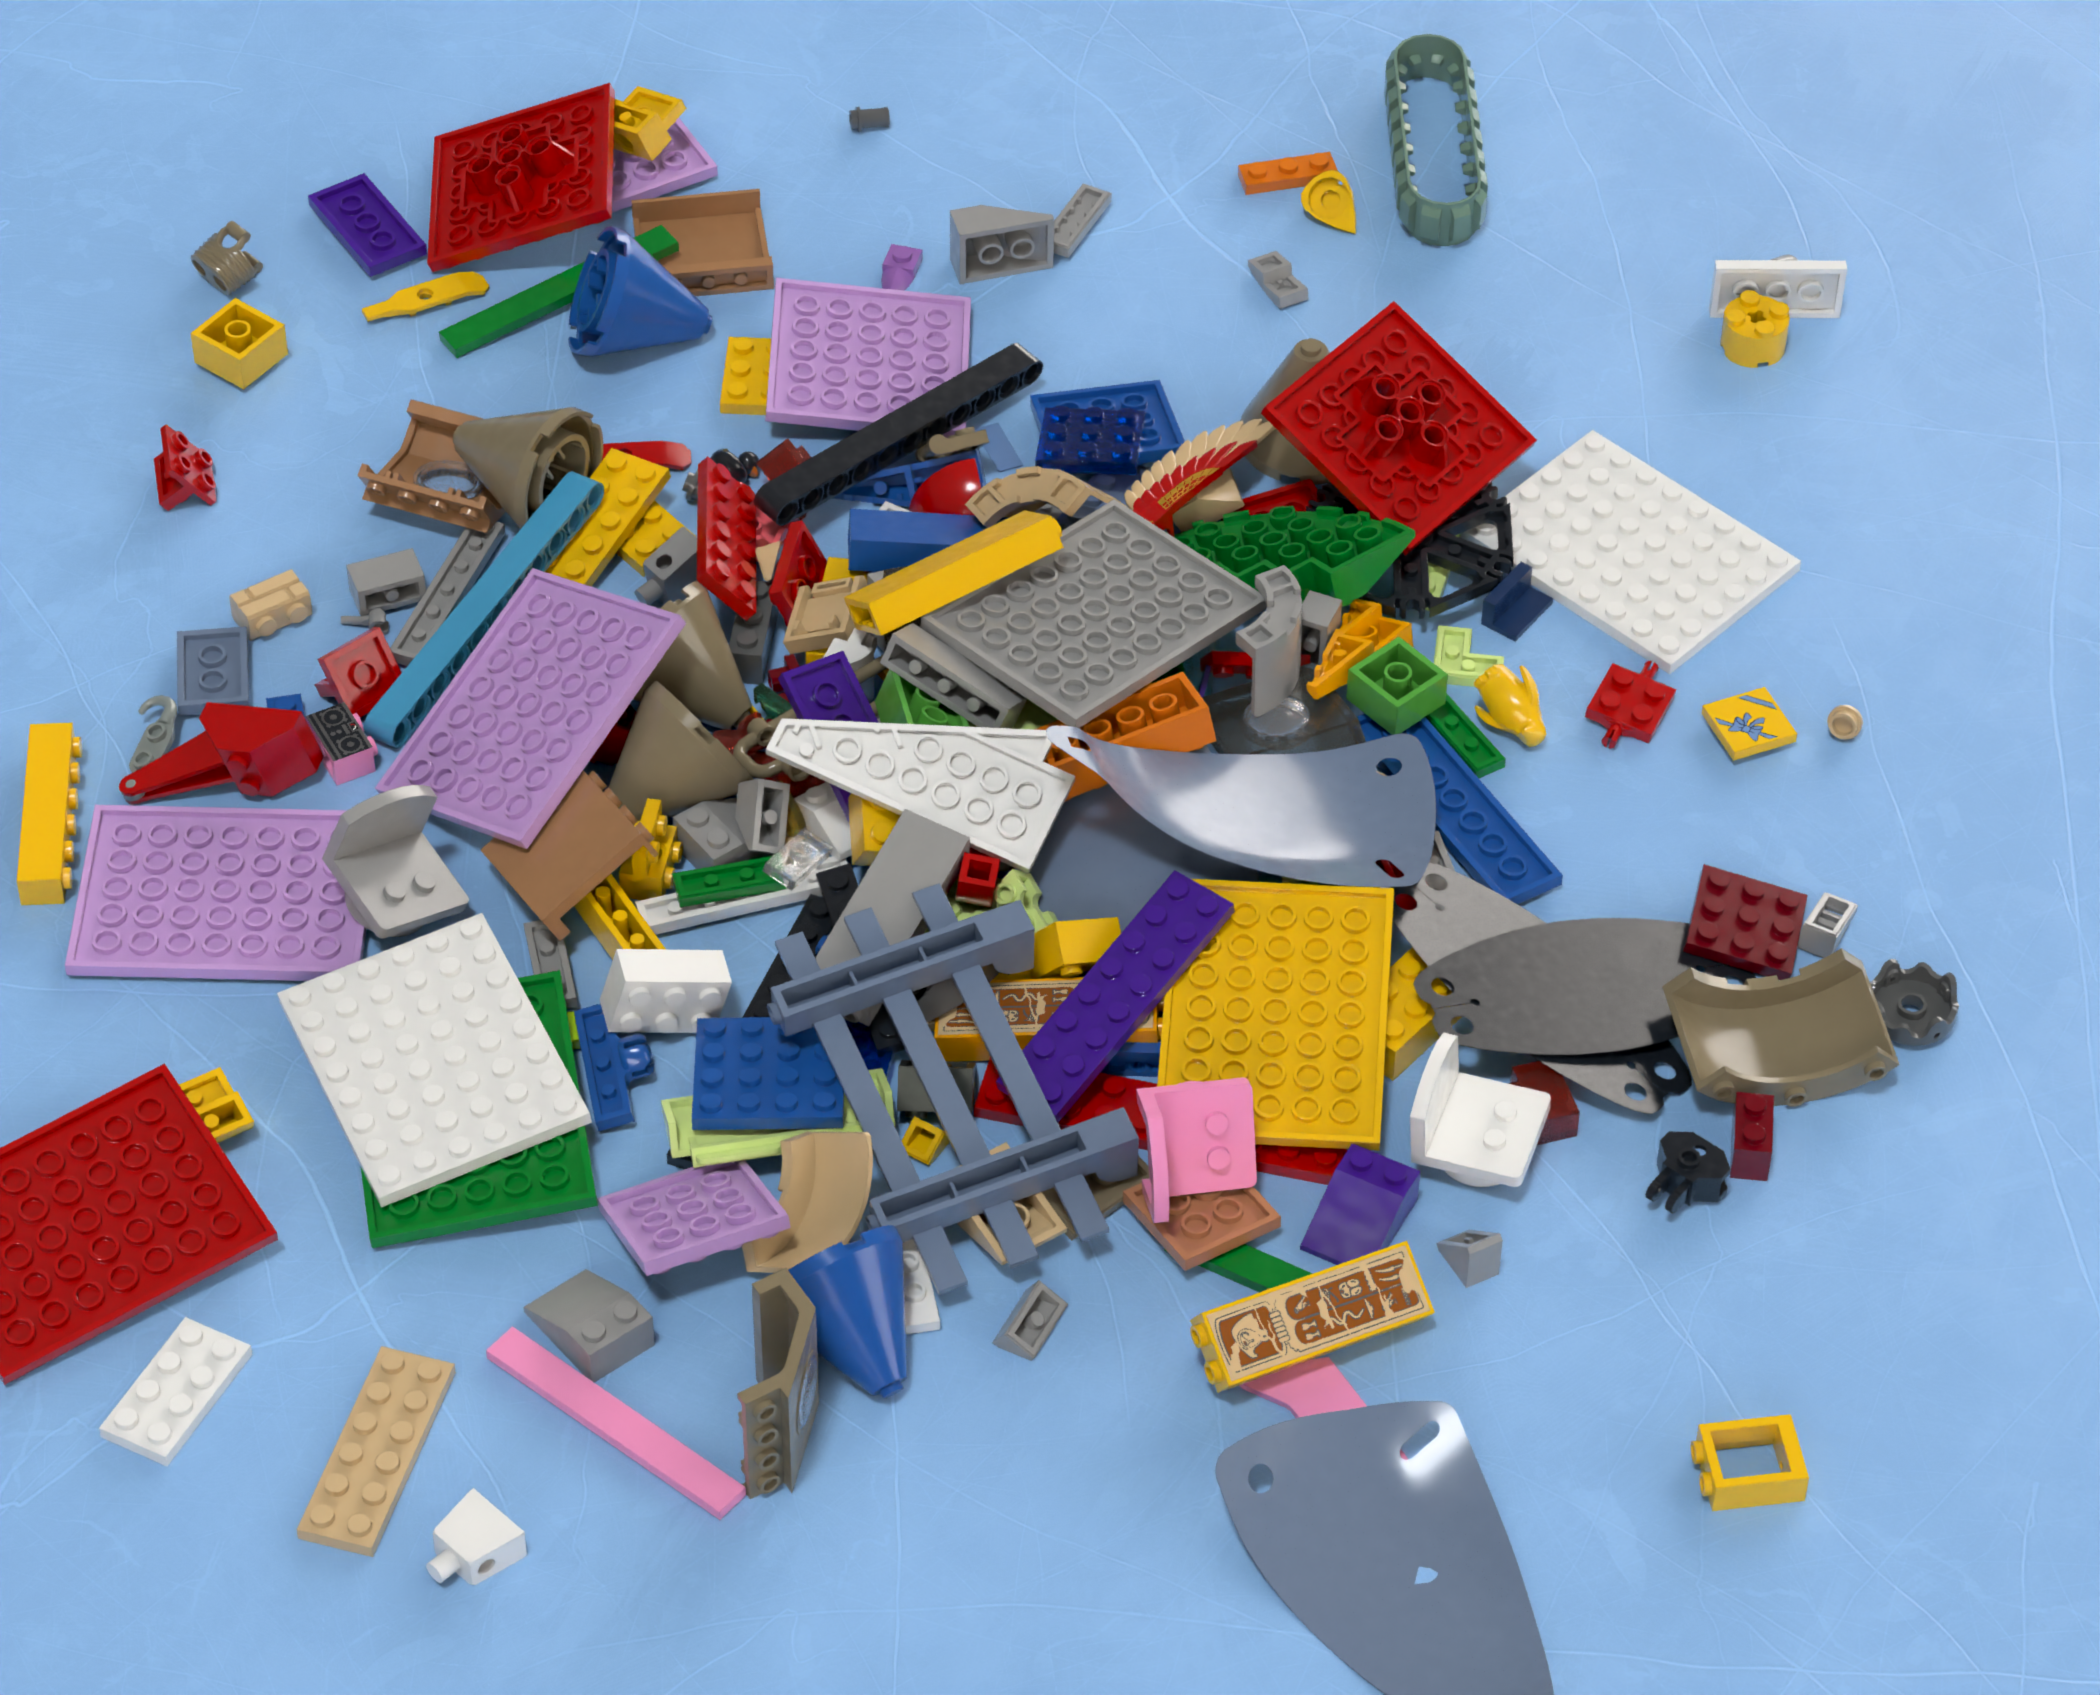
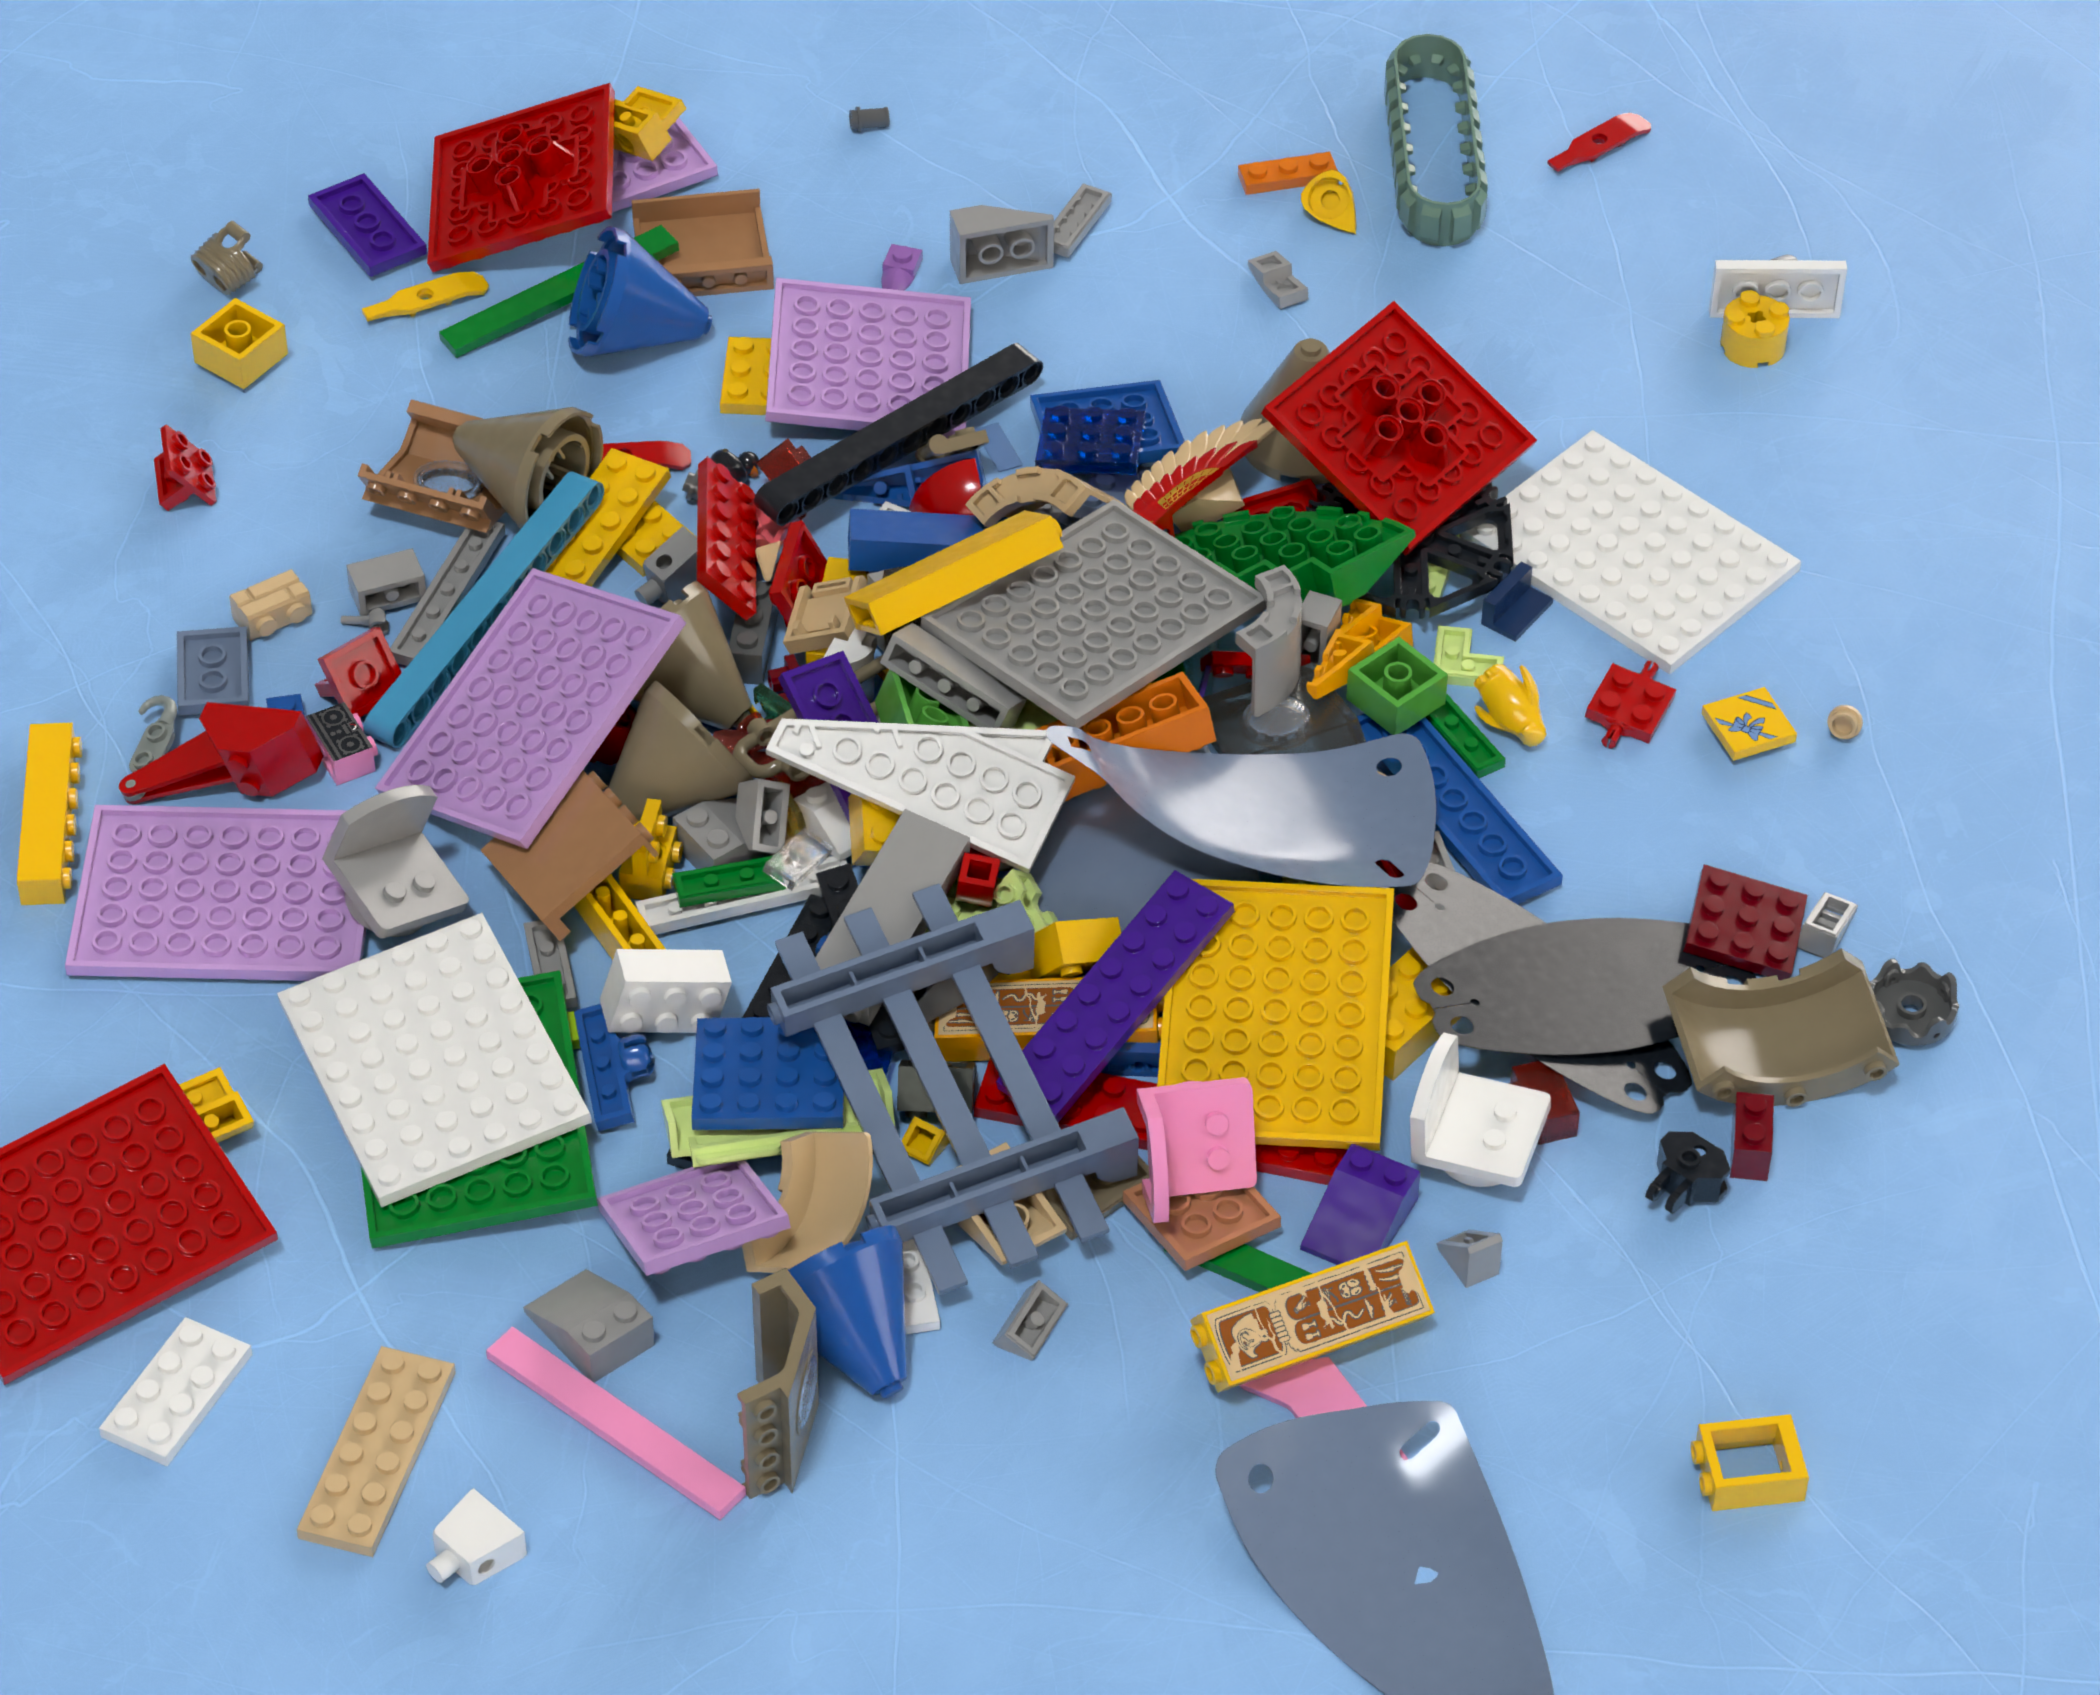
none -> red piece [1547,112,1651,172]

